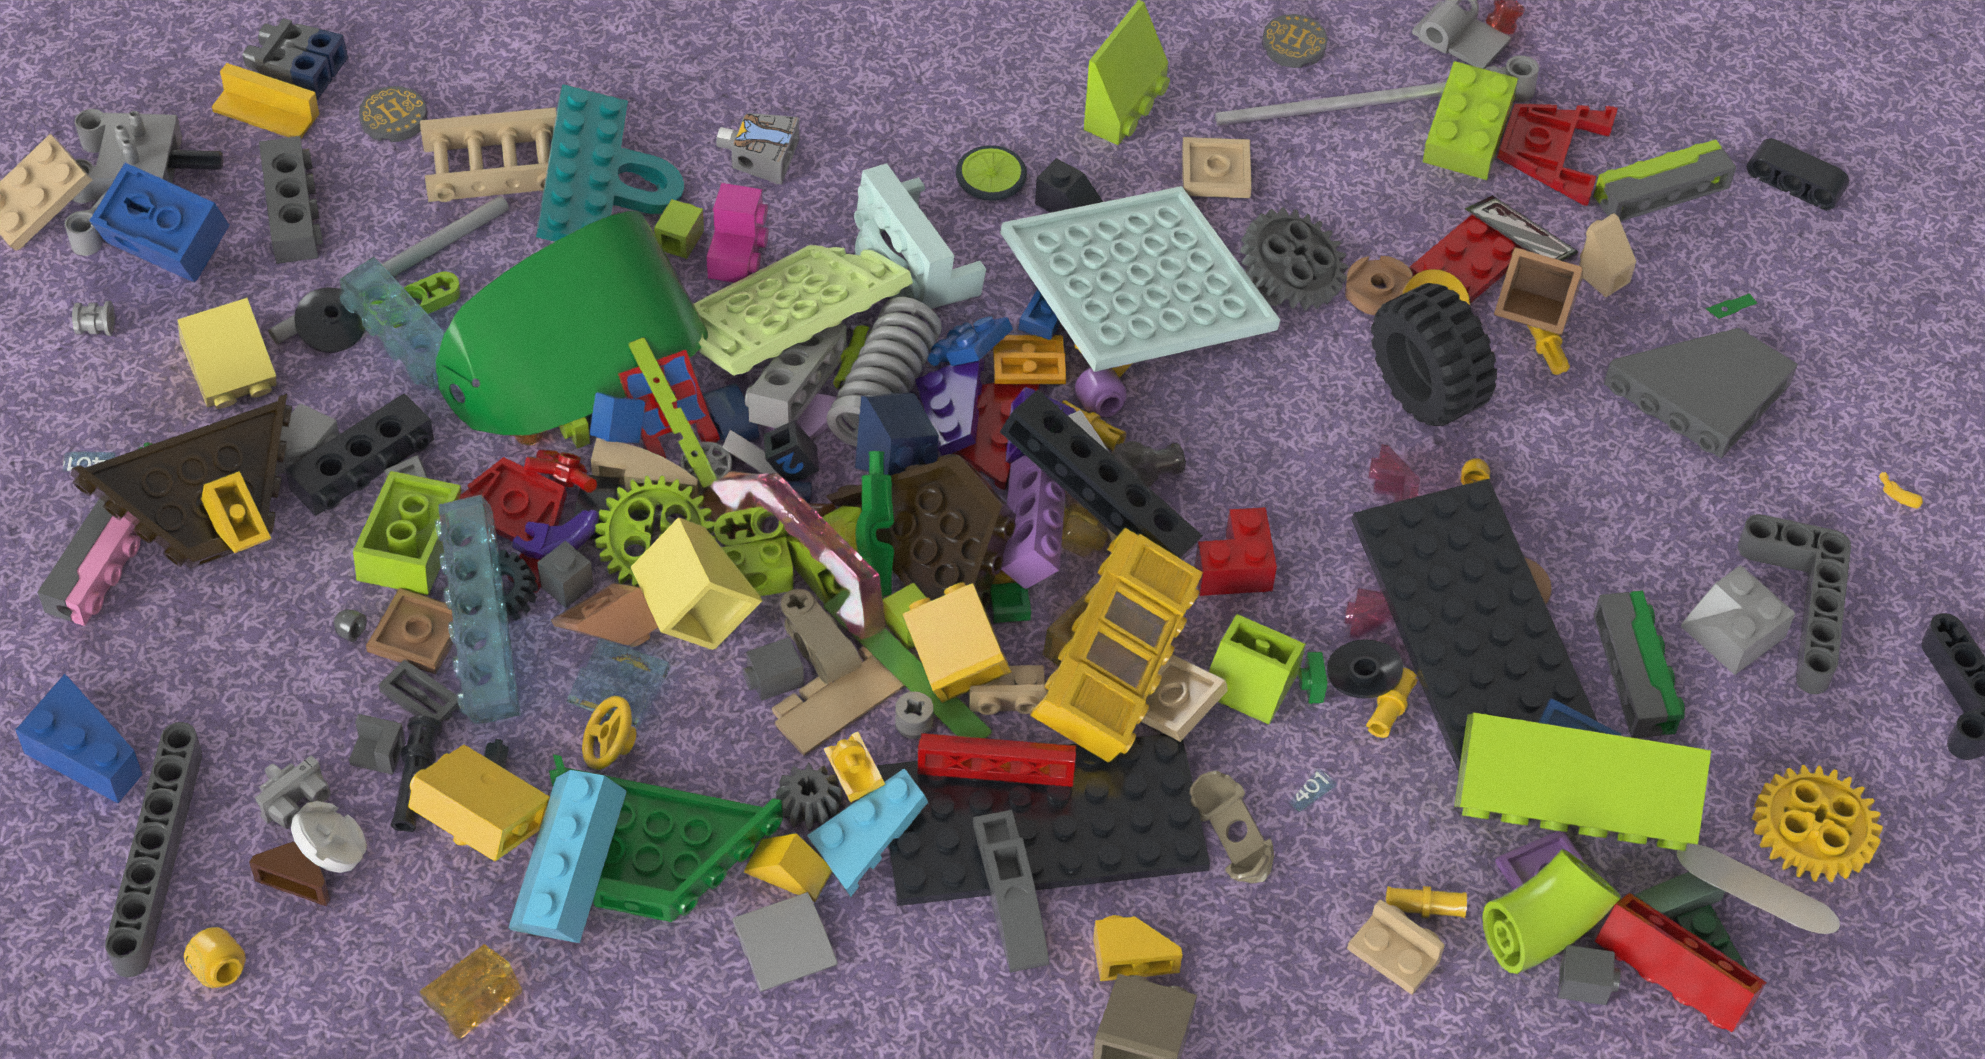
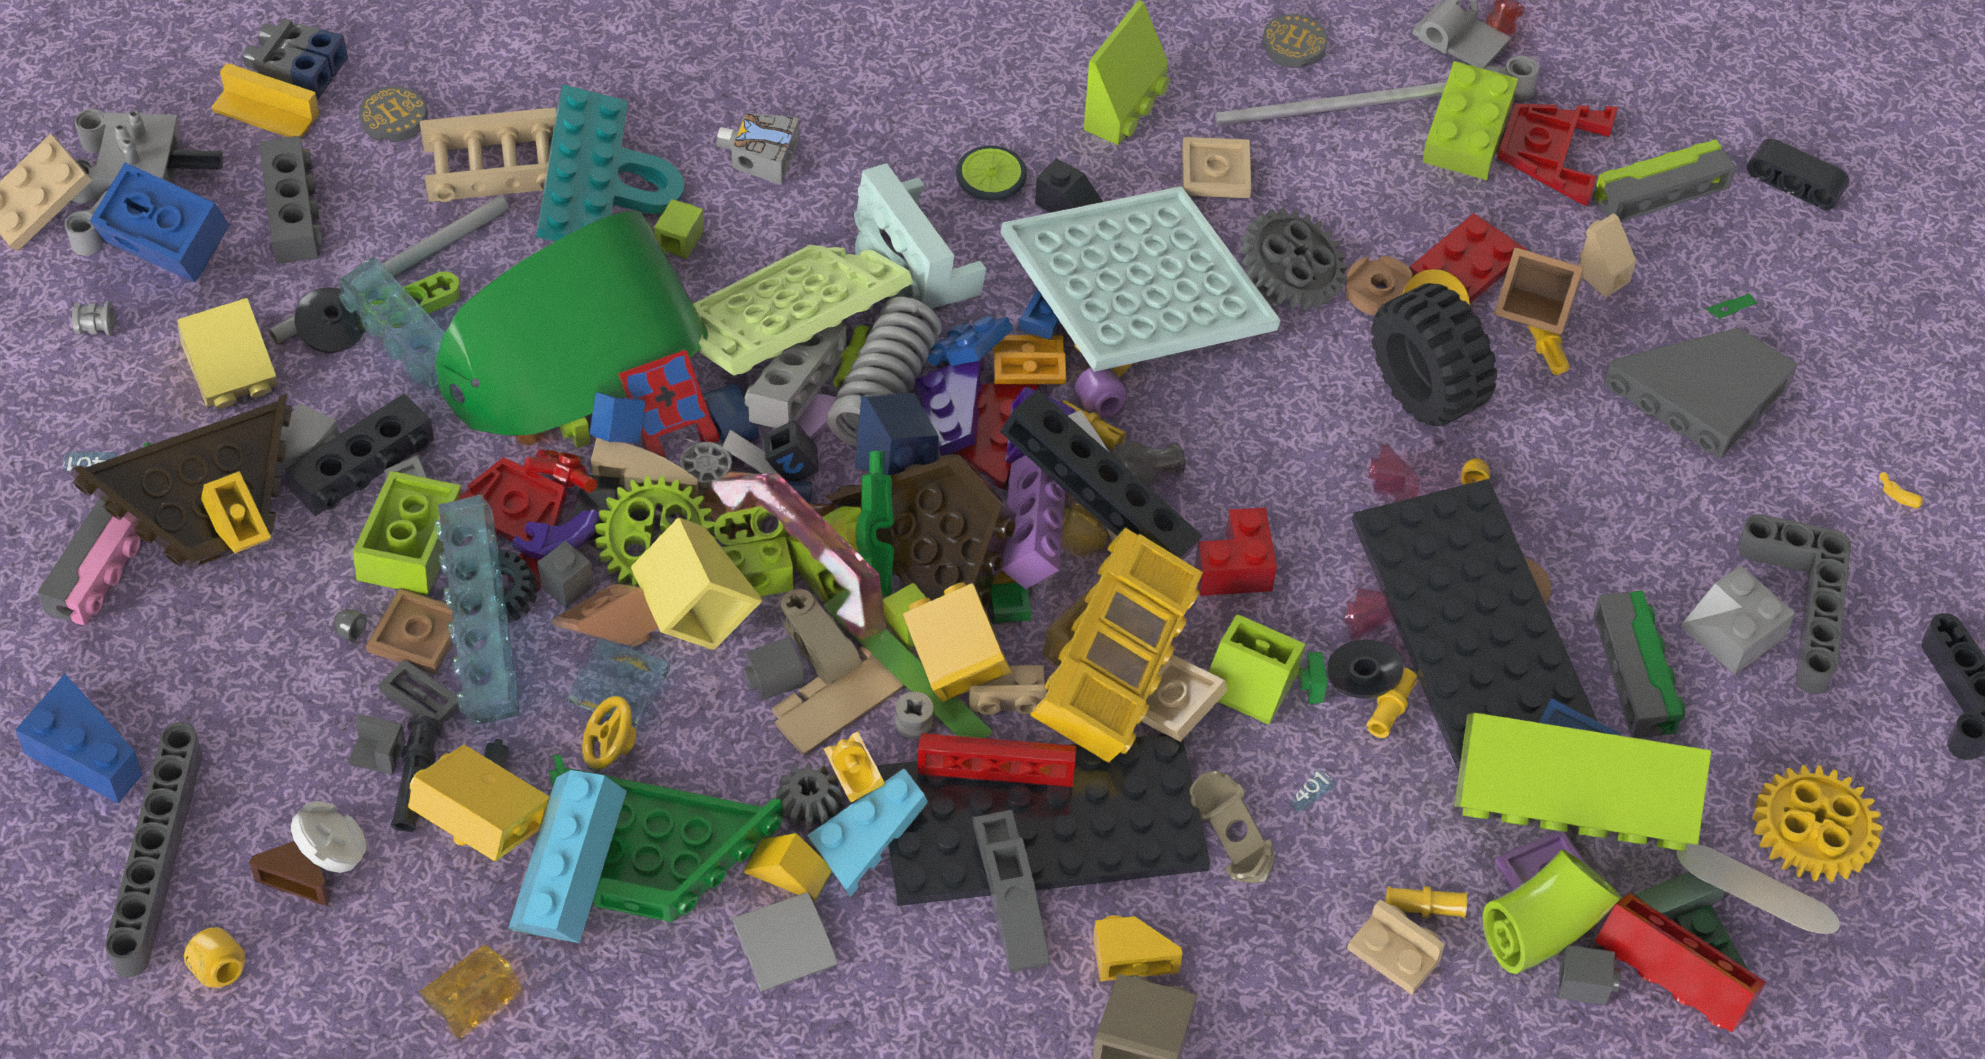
light grey hips [255,755,331,829] -> none
lime piece [629,338,718,488] -> none
dark pink brick [706,183,769,283] -> none
sticker [1465,195,1579,261] -> none

